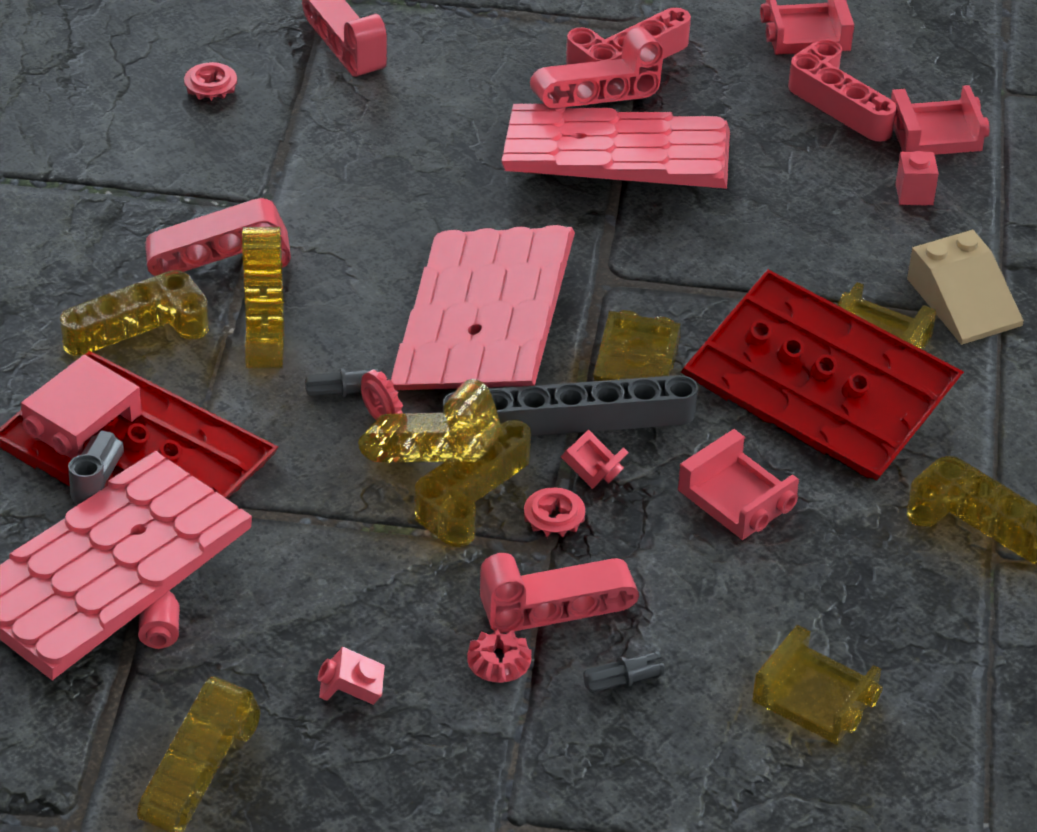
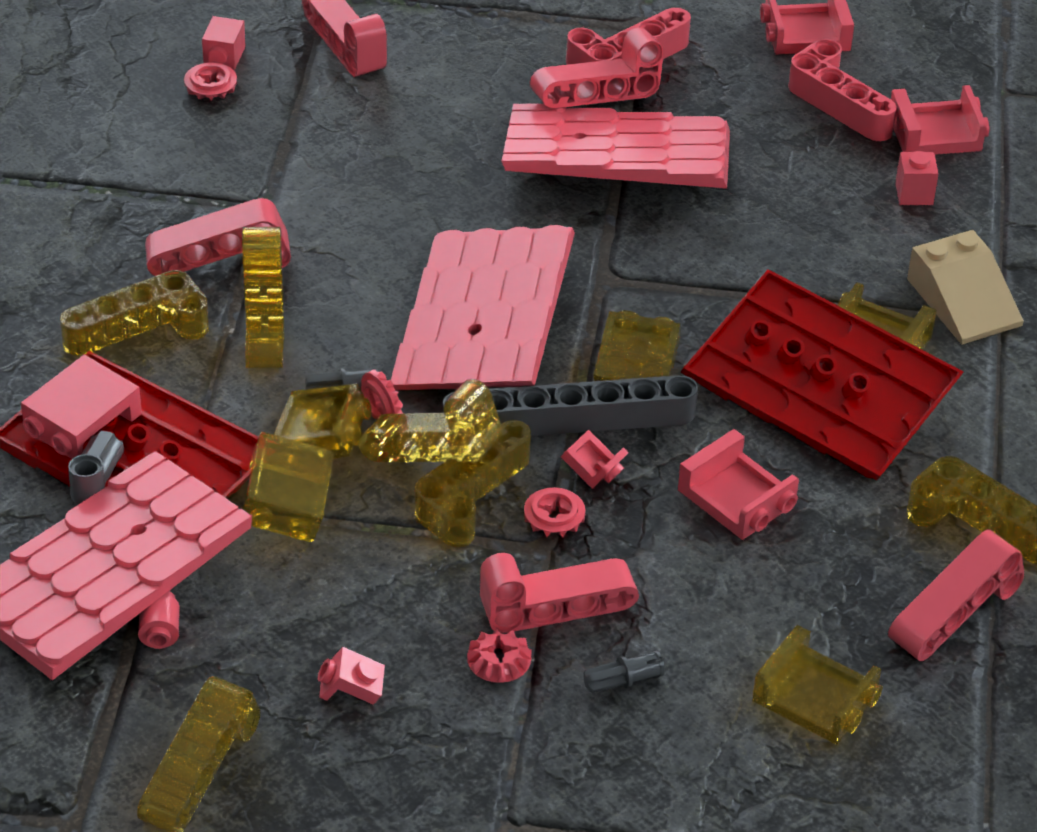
none -> coral brick [202,16,246,70]
none -> clear yellow panel [242,431,334,542]
none -> clear yellow plate [271,383,372,460]
none -> coral beam [888,529,1024,661]

